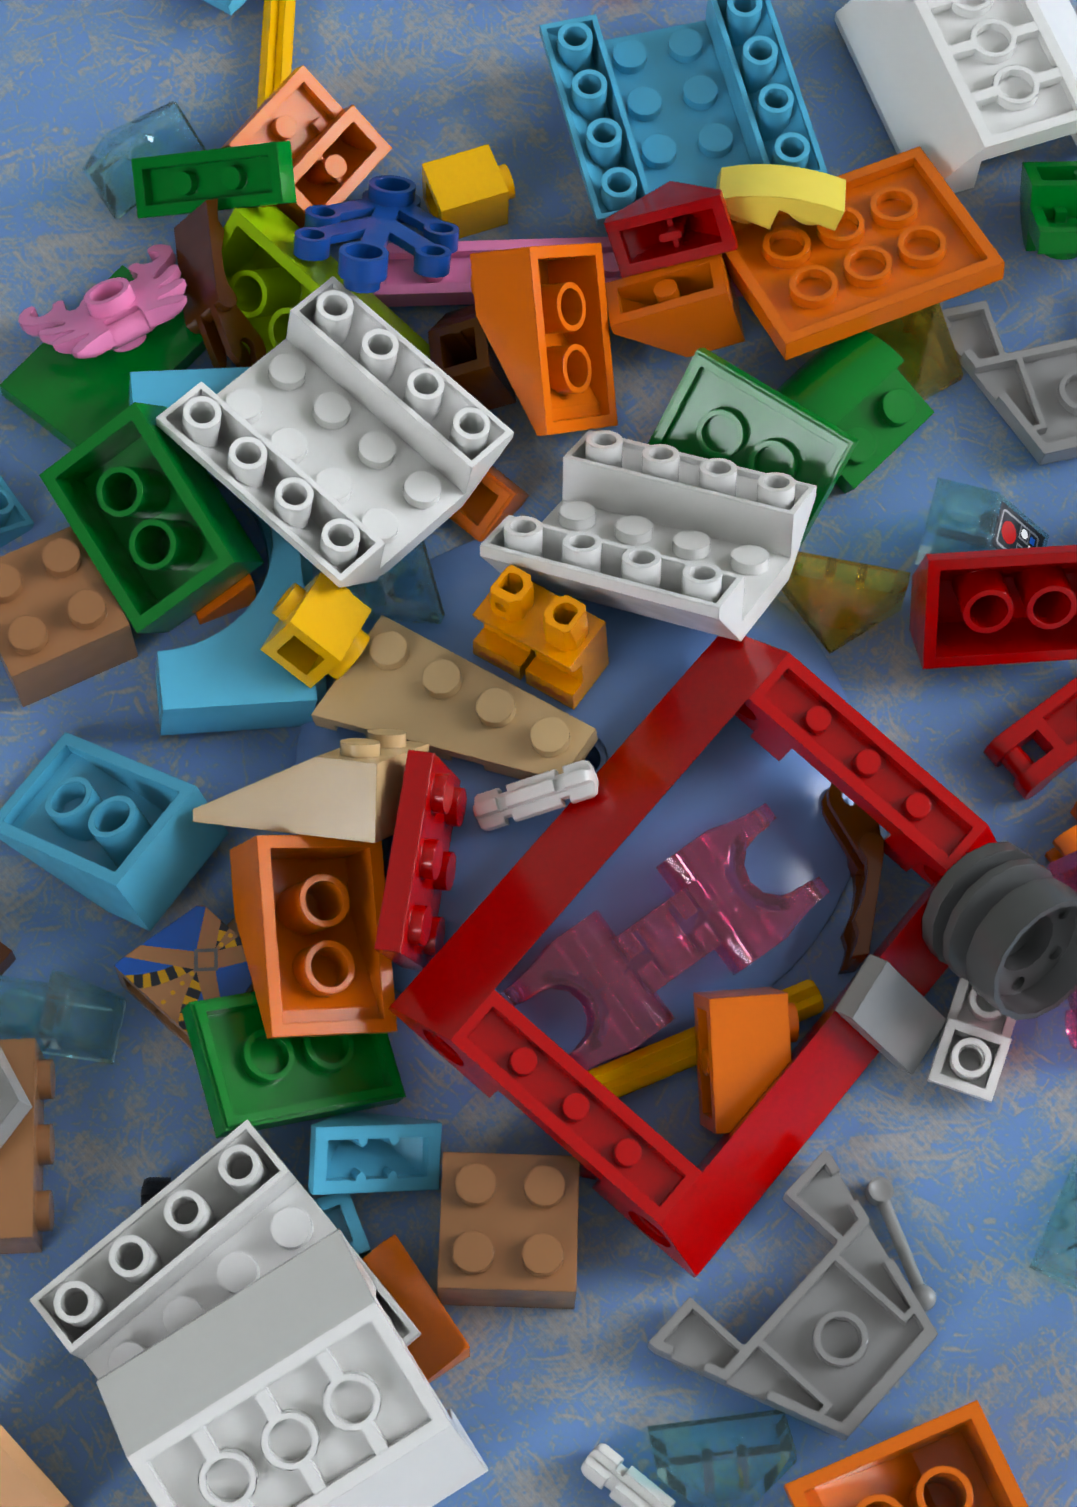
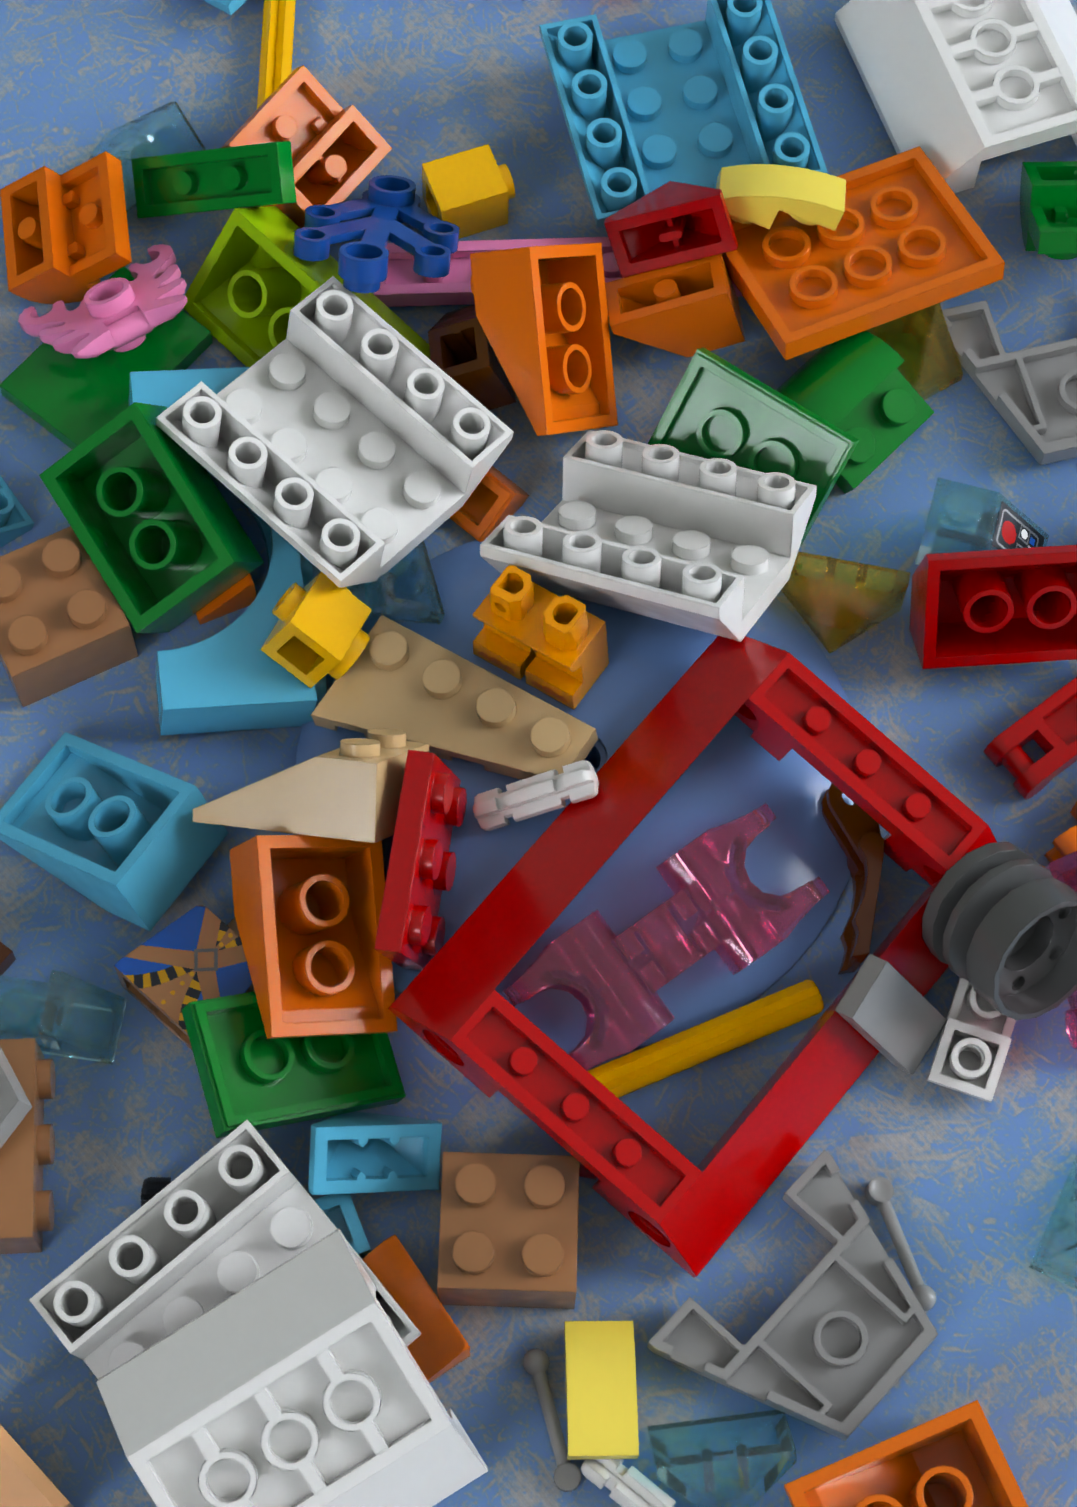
reddish brown arm [174,198,266,368] -> none
orange slope [693,987,799,1134] -> none
none -> orange brick [0,151,132,304]
none -> light grey hinge [523,1348,581,1492]
none -> light yellow slope [564,1321,639,1460]

